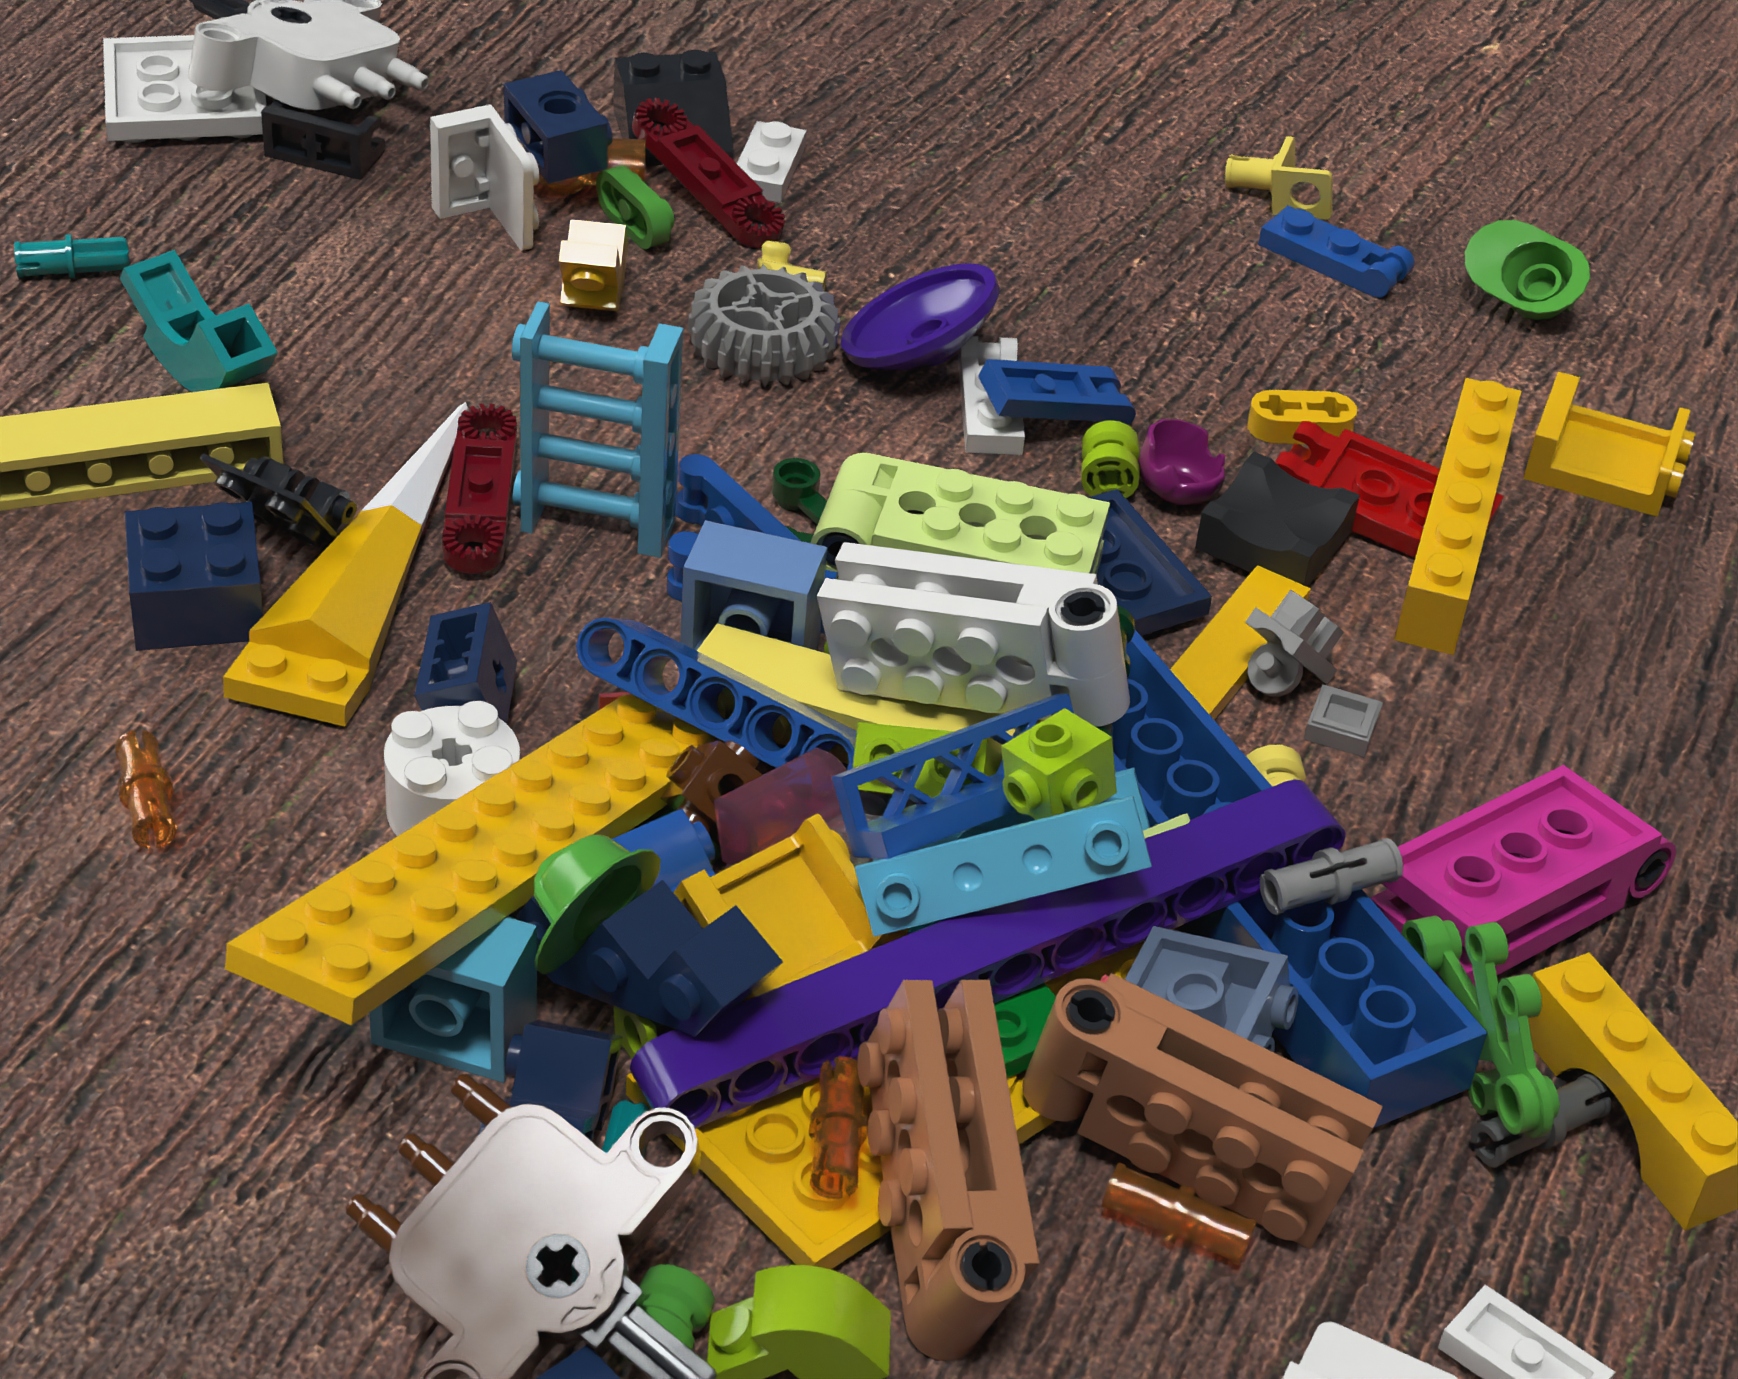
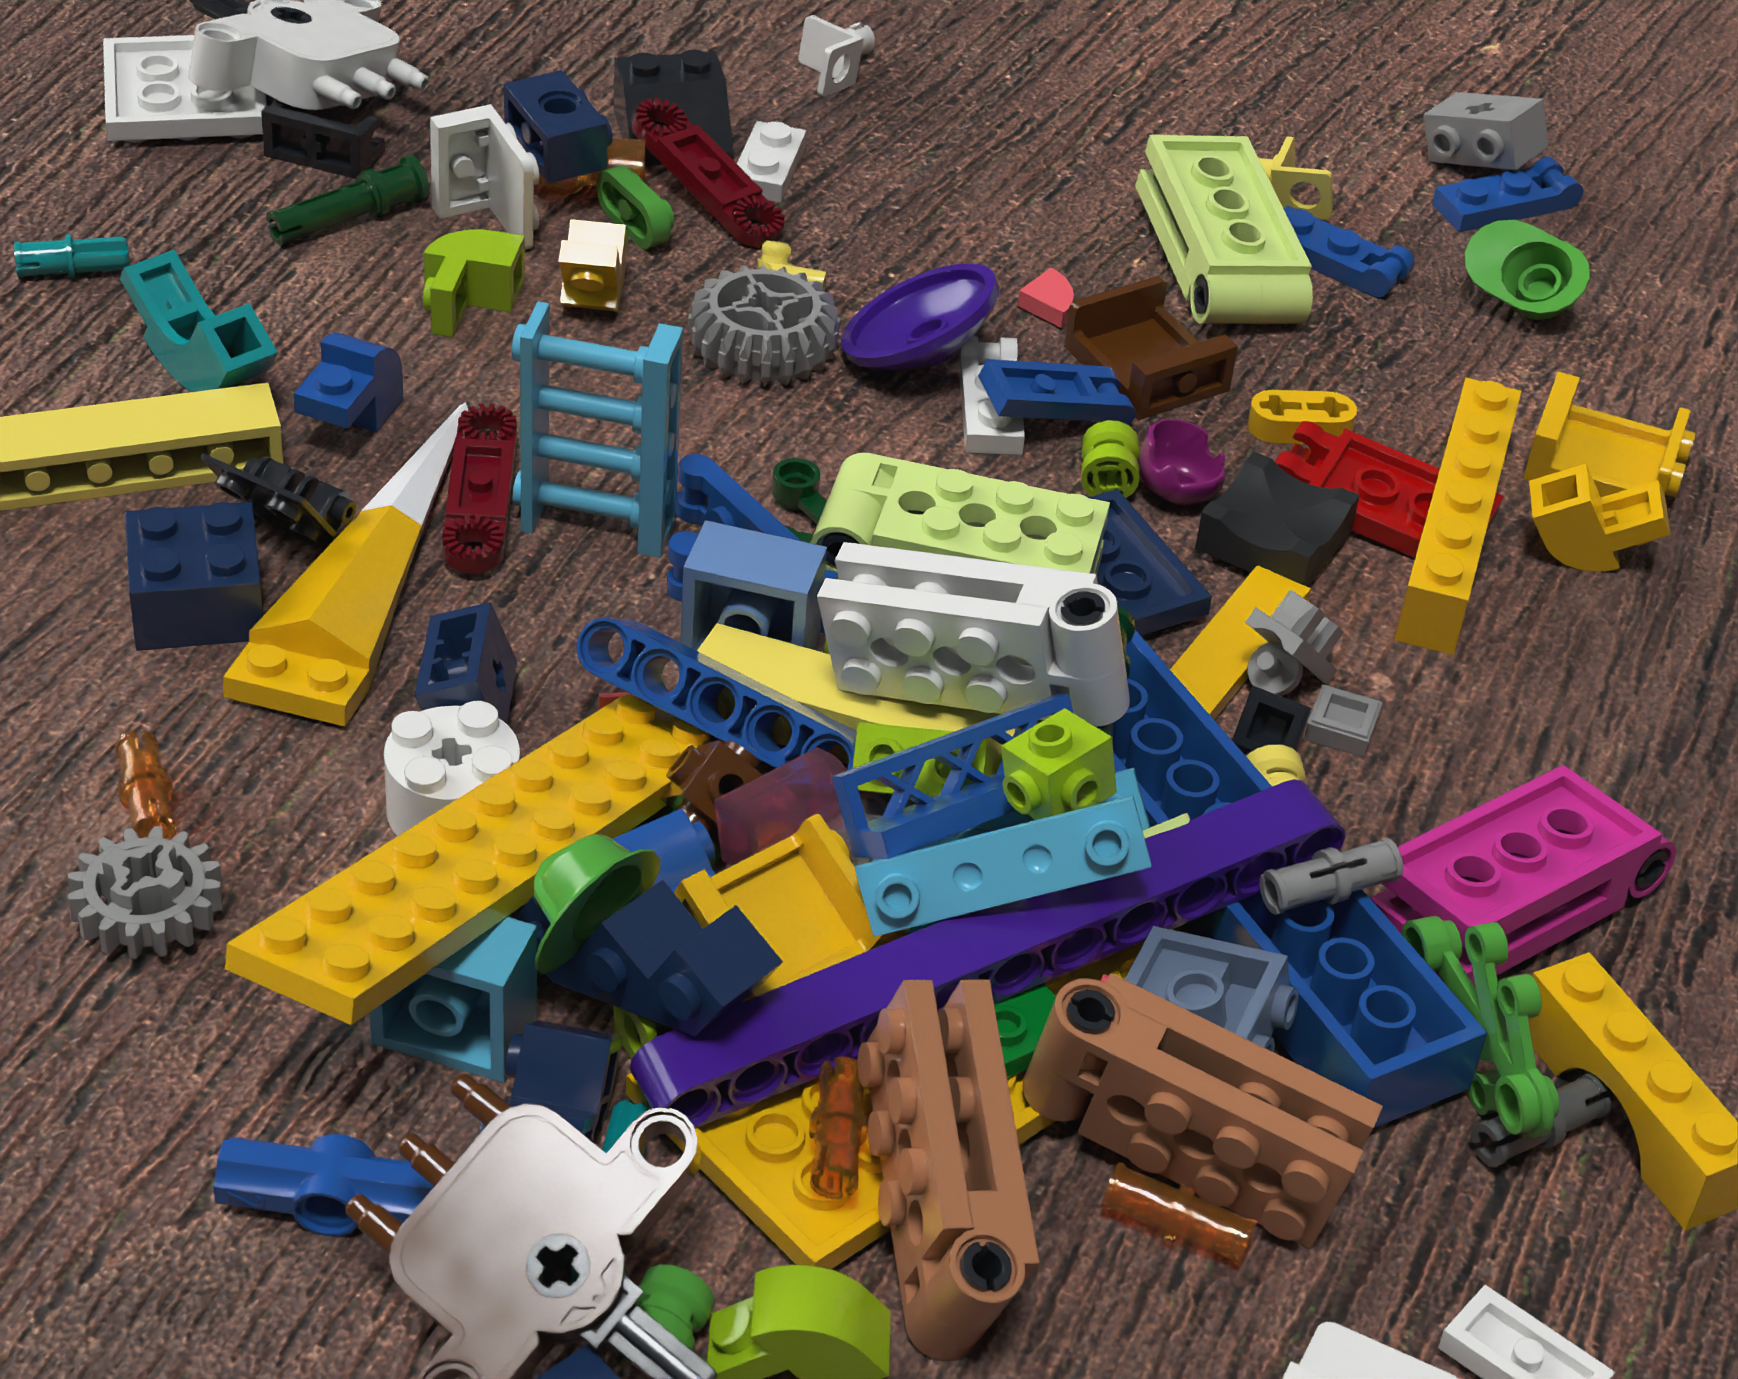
none -> light grey gear [67,826,223,959]
none -> blue piece [213,1134,434,1236]
none -> dark green pin [266,155,430,246]
none -> blue brick [293,332,403,432]
none -> lime brick [423,229,525,337]
none -> white bracket [798,15,875,97]
none -> coral tile [1017,268,1074,328]
none -> reddish brown panel [1064,276,1238,420]
none -> yellowish green hinge [1135,135,1313,324]
none -> black slope [1232,686,1313,753]
none -> light grey brick [1423,92,1549,170]
none -> blue plate [1432,157,1584,232]
none -> yellow brick [1529,464,1671,572]

